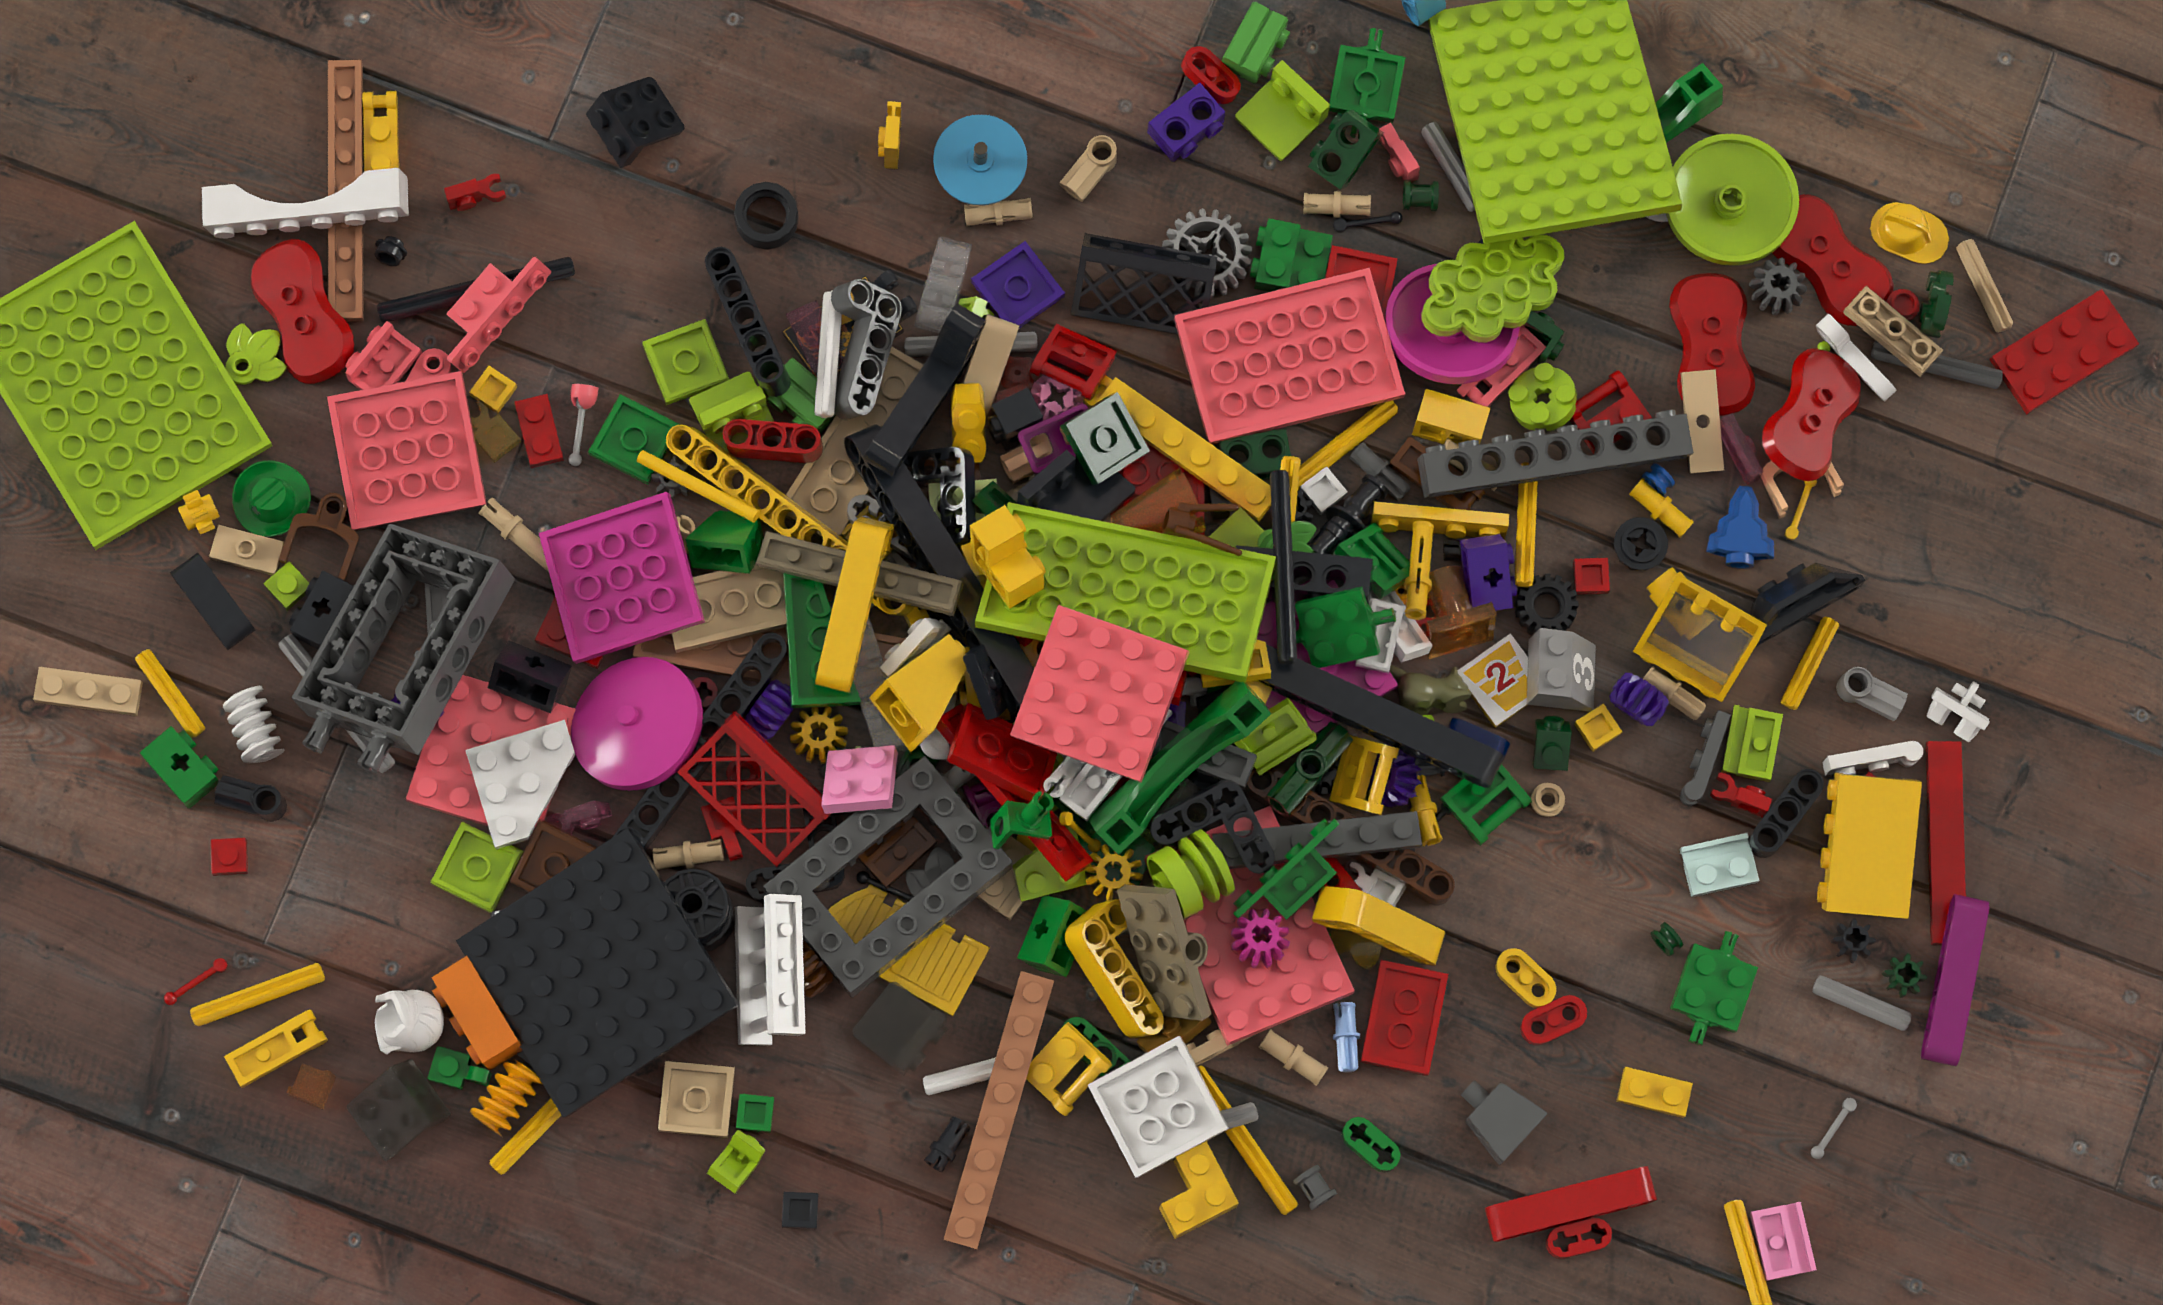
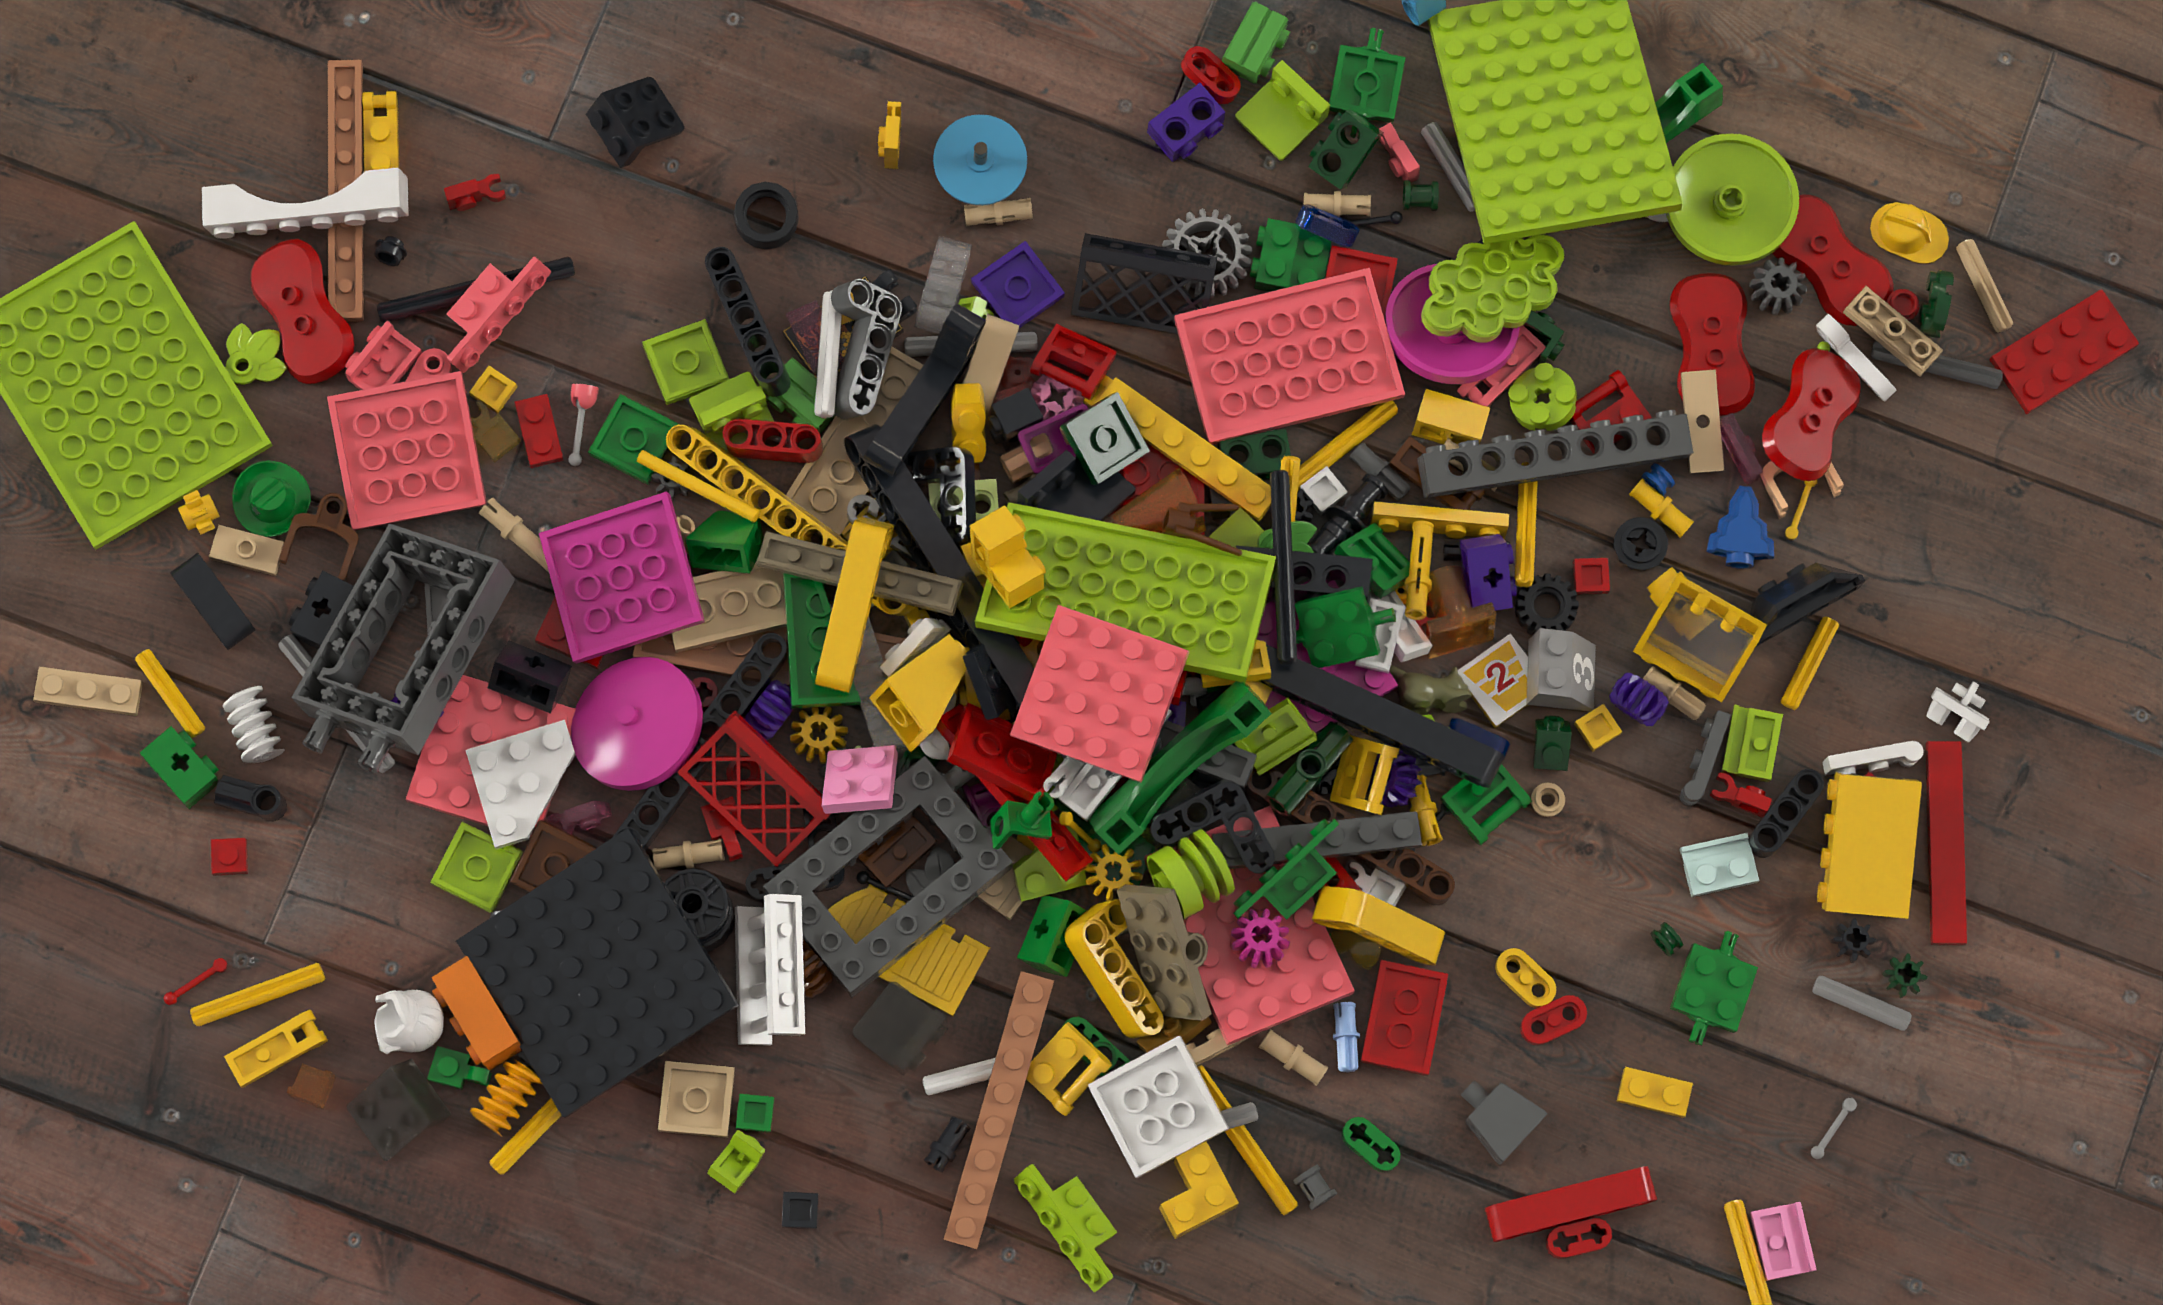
lime plate [263,561,309,611] -> none
dark green plate [972,481,1017,516] -> none
tan piece [1059,135,1117,202] -> none
light grey piece [1836,667,1908,721] -> none
magenta beam [1921,894,1989,1067] -> none
none -> lime bracket [1014,1164,1117,1292]
none -> clear blue beam [1295,205,1360,247]

